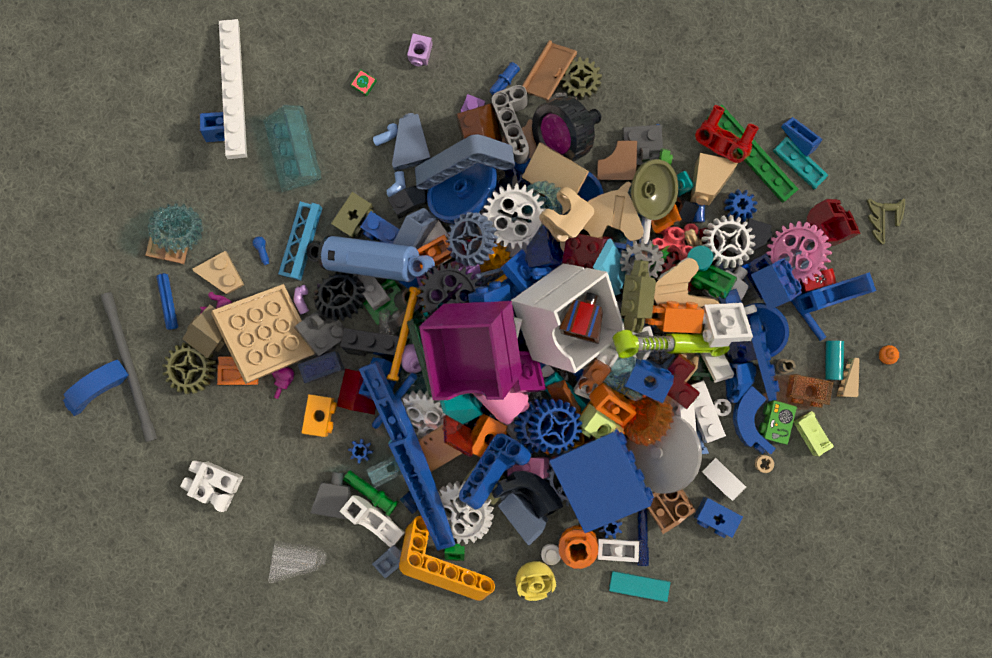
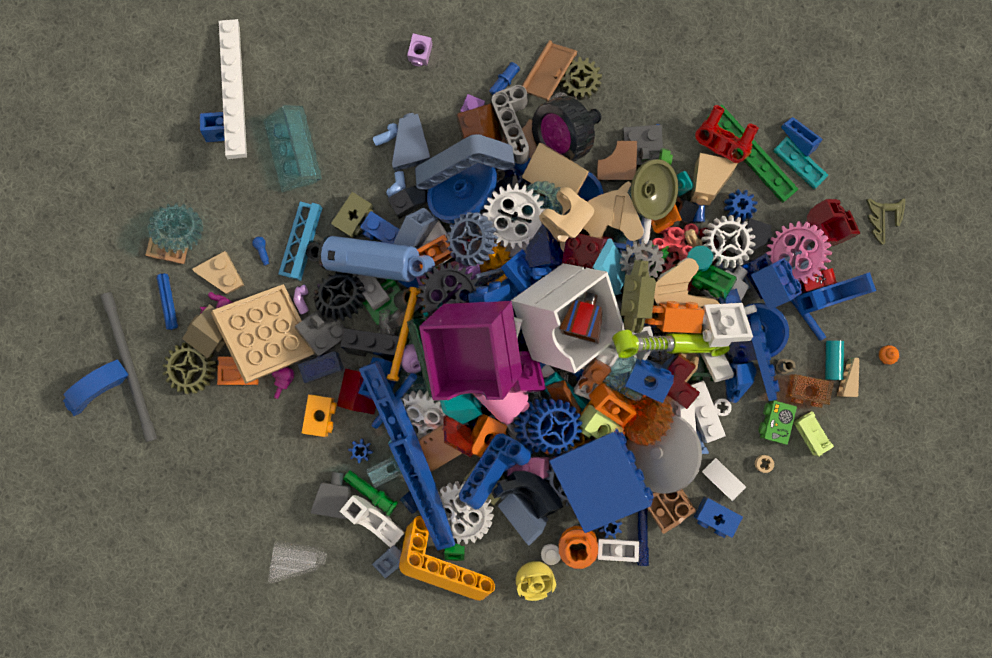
white hips [180,460,244,512] -> none
tile [350,69,377,96] -> none
teal tile [609,570,671,602] -> none
blue arch [733,386,776,455] -> none

